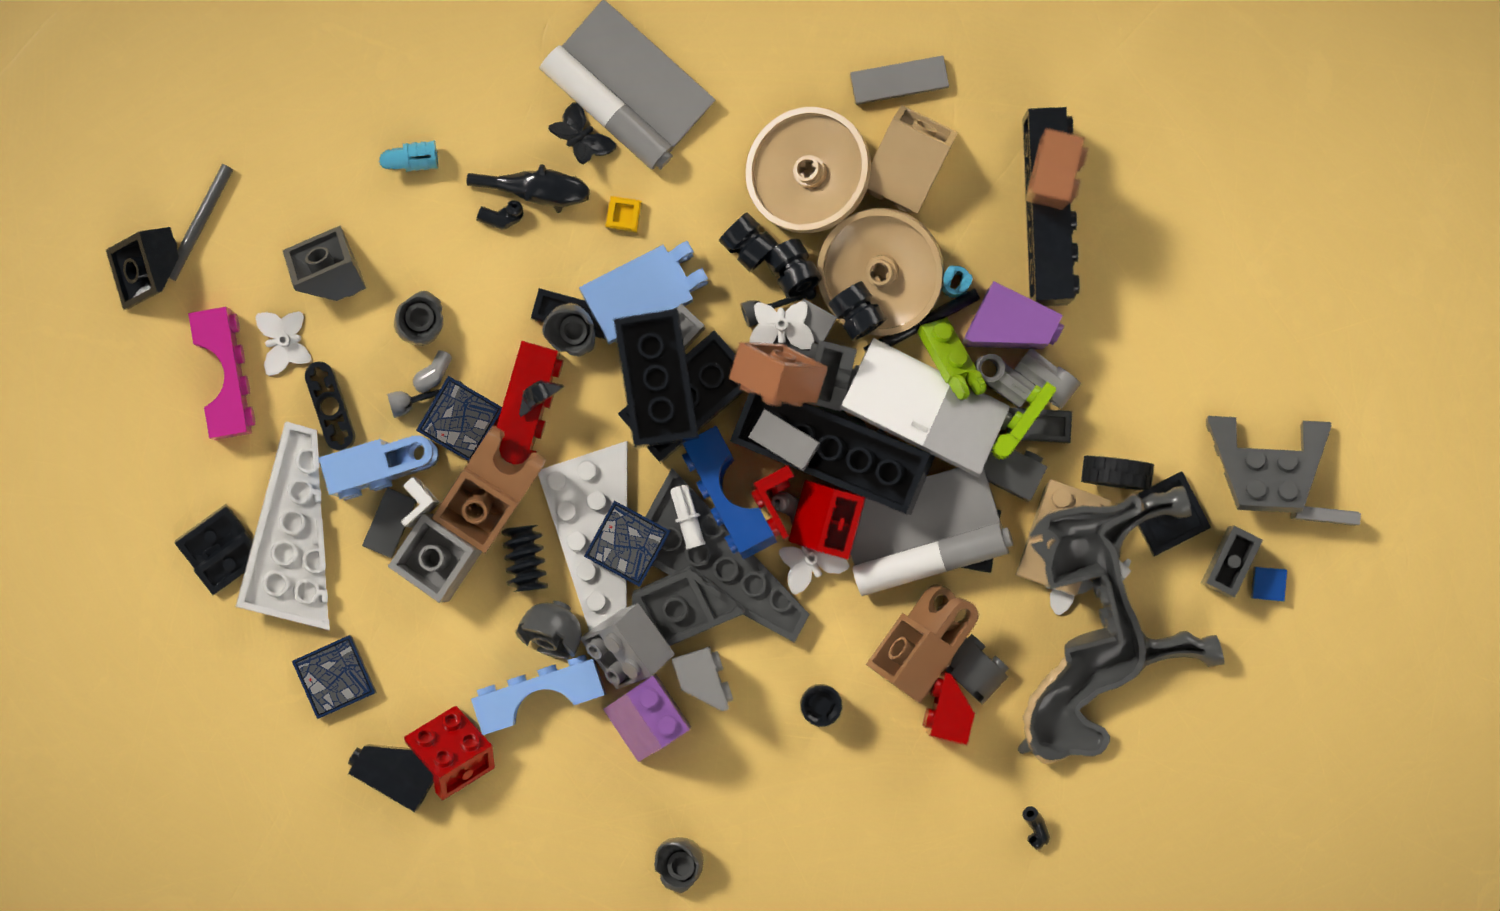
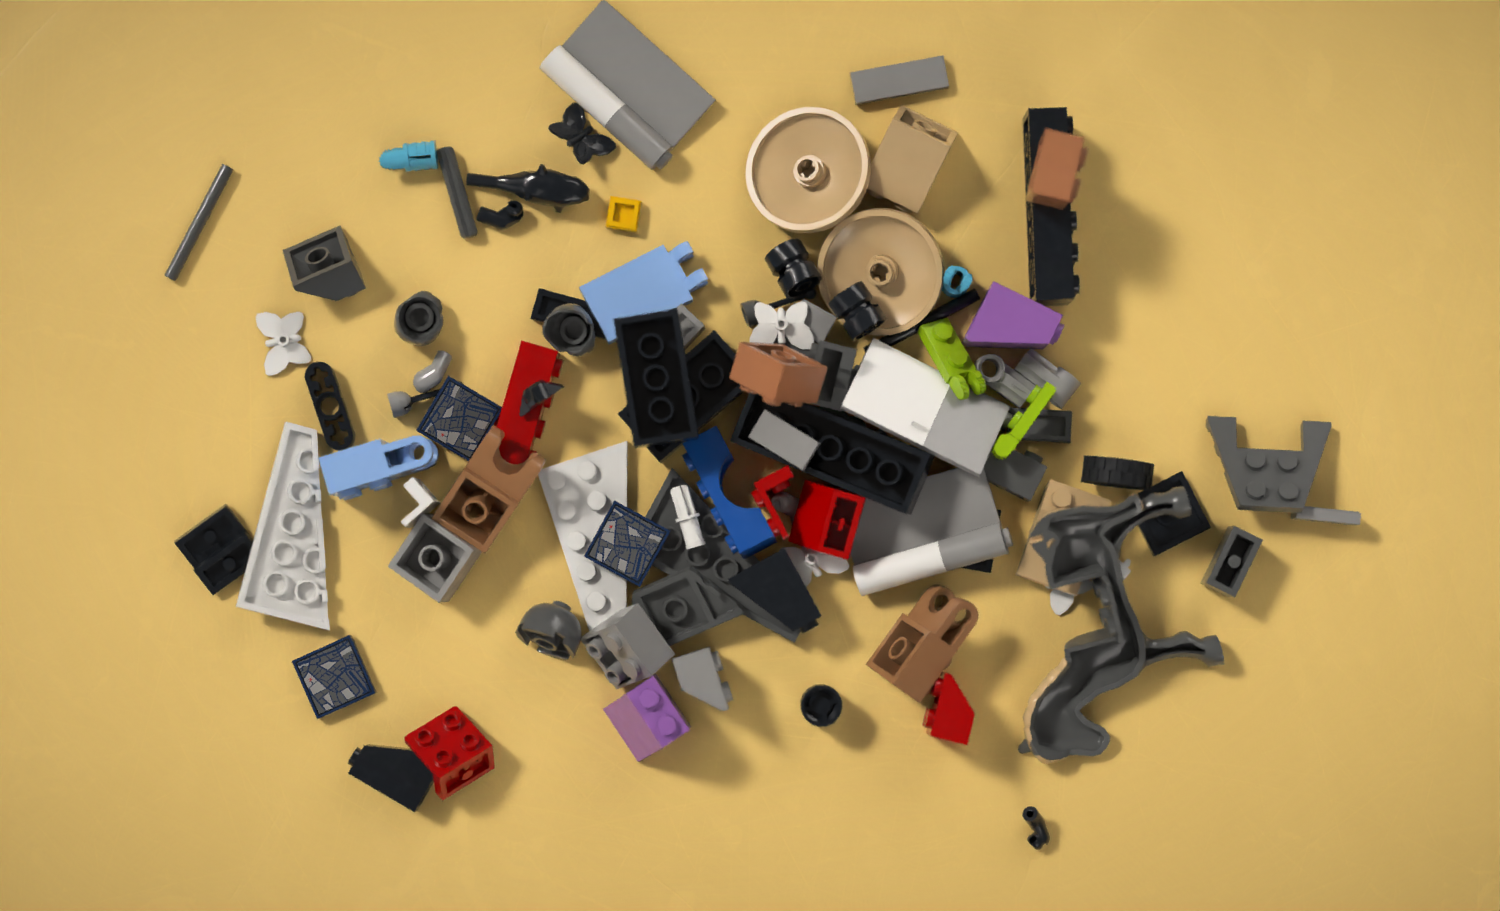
black slope [106,227,179,310] -> none
dark pink arch [188,307,255,440] -> none
dark grey tile [362,488,417,558] -> none
light blue arch [471,654,606,735] -> none
black piece [501,525,548,592] -> none
dark grey hair [654,837,703,893] -> none
black wheel [719,212,778,273] -> none
dark grey cylinder [945,634,1009,705] -> none
blue tile [1251,567,1287,601] -> none
none -> dark grey axle [437,146,478,239]
none -> black slope [728,548,822,634]

